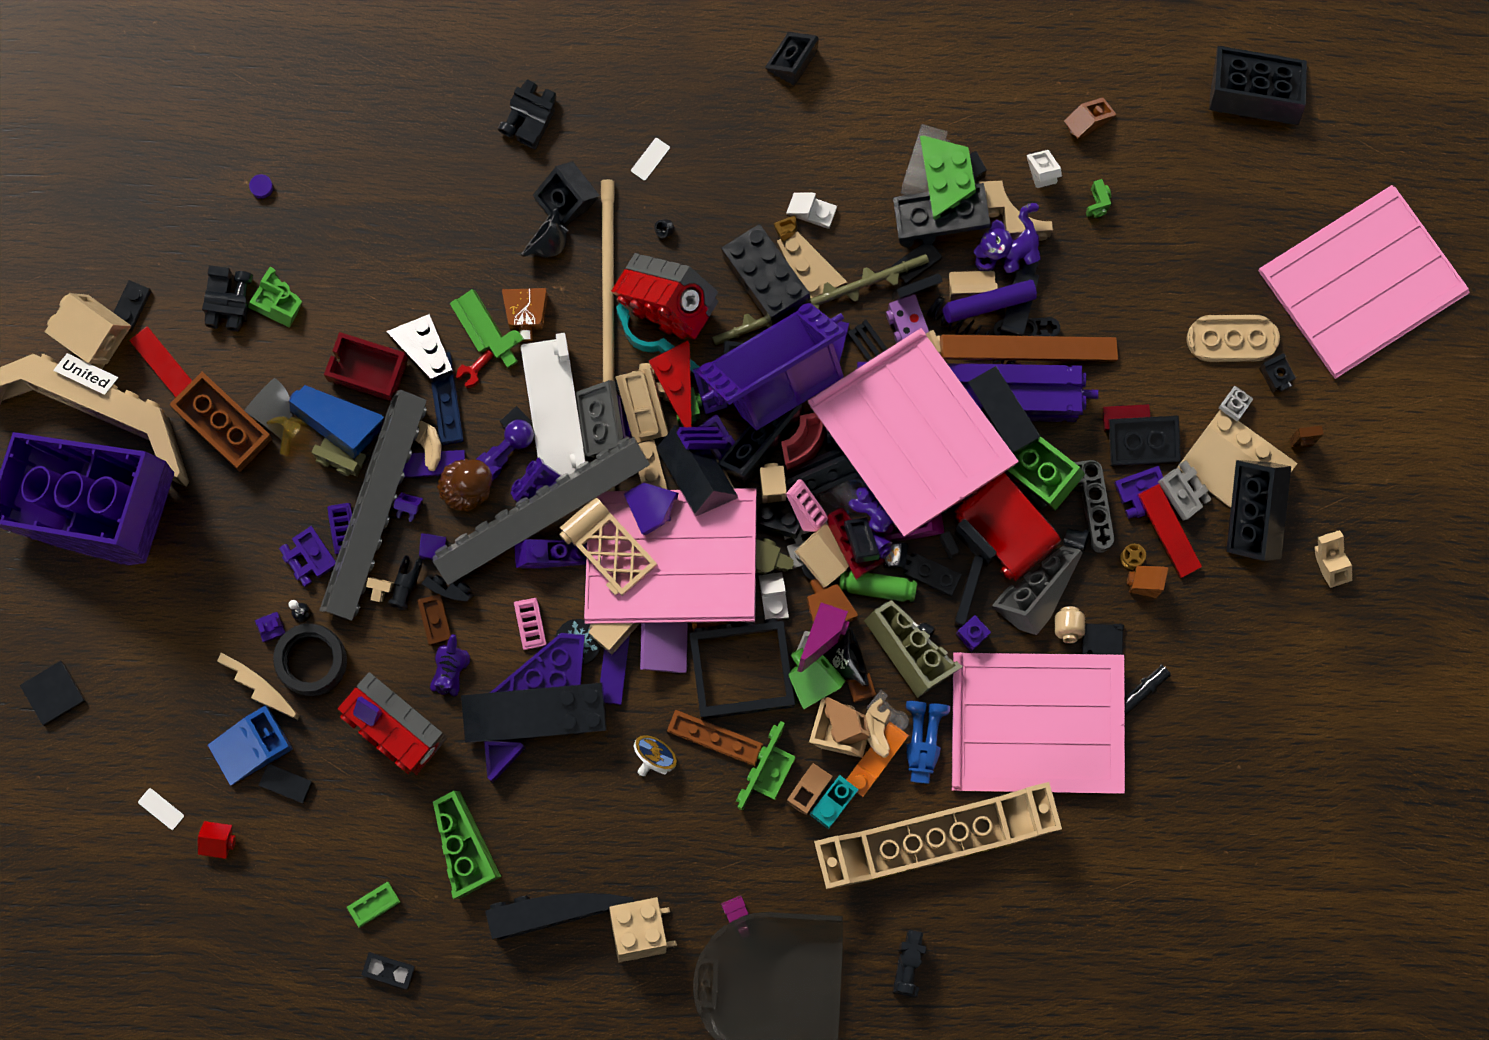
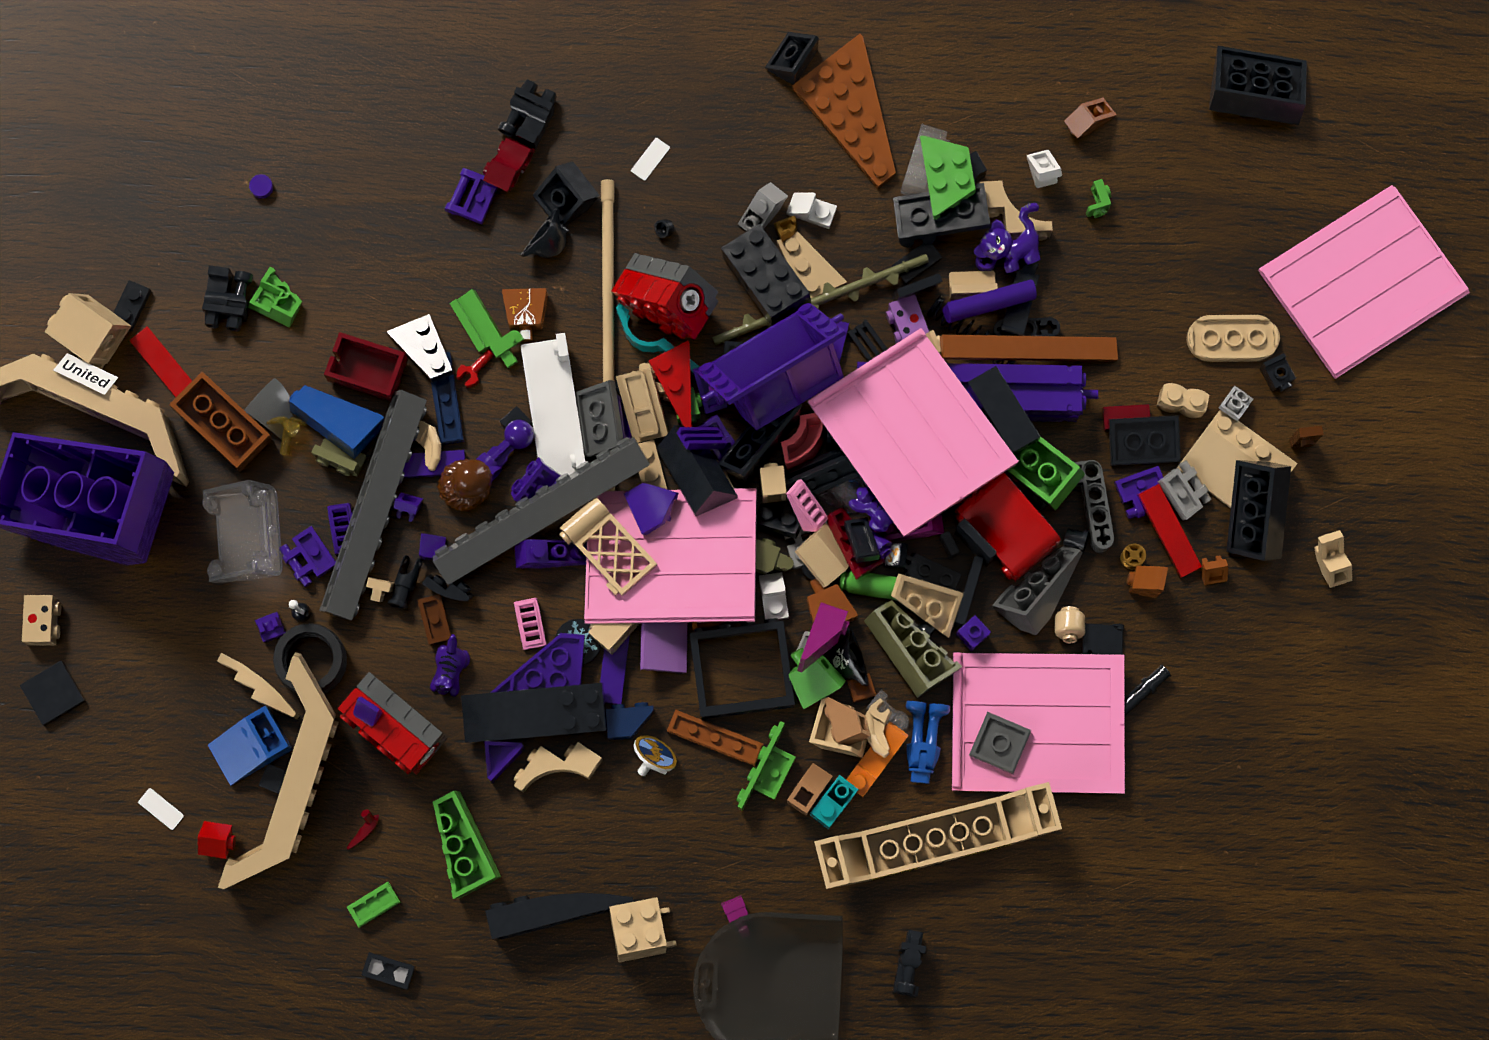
none -> tan brick [22,595,61,645]
none -> clear windscreen [203,480,283,583]
none -> tan slope [218,652,339,889]
none -> dark red bar [346,809,379,850]
none -> dark purple plate [444,168,498,224]
none -> dark red brick [483,138,536,192]
none -> tan arch [514,742,602,793]
none -> dark blue slope [606,702,654,741]
none -> light grey slope [738,182,788,231]
none -> dark orange wing [792,34,896,189]
none -> tan wing [891,573,964,638]
none -> dark grey tile [969,711,1031,774]
none -> tan brick [1157,383,1210,418]
none -> dark orange tile [1202,555,1228,585]

